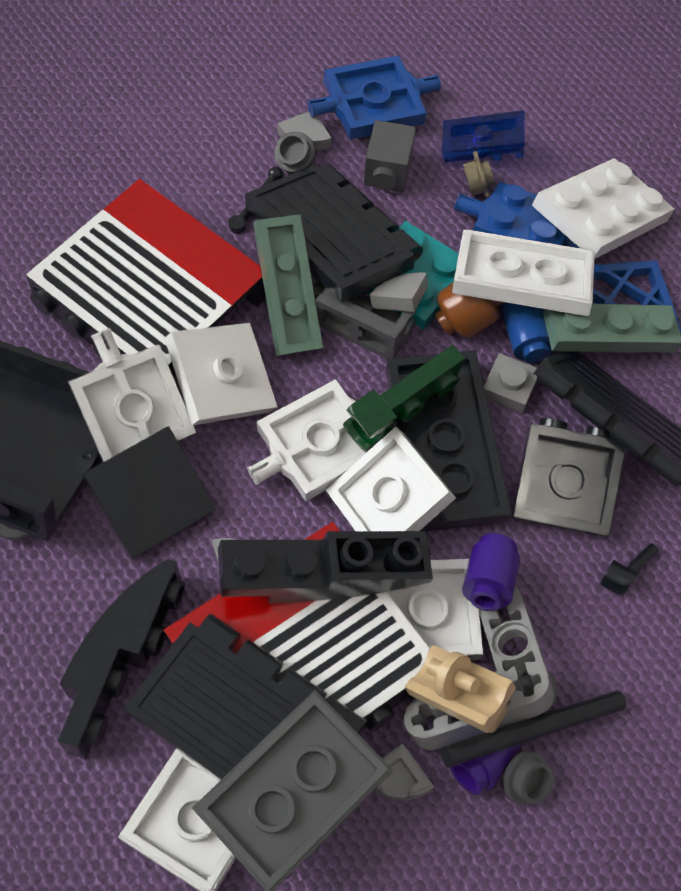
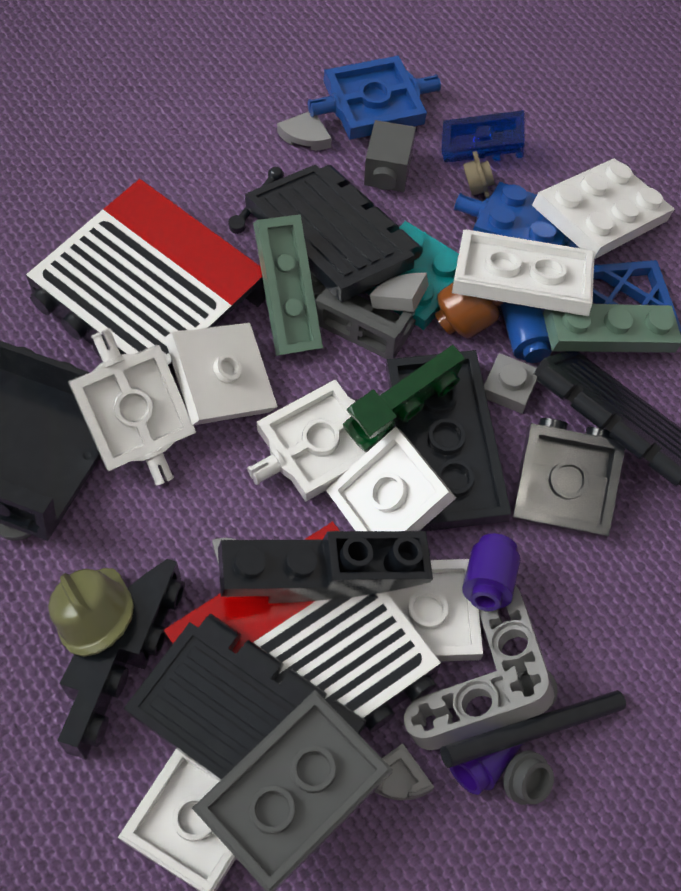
black tile [82,426,216,559] -> none
dark grey plate [275,132,316,173] -> none
tan hips [405,645,516,733] -> none
black hand [600,543,659,595] -> none
none -> olive piece [48,568,134,657]

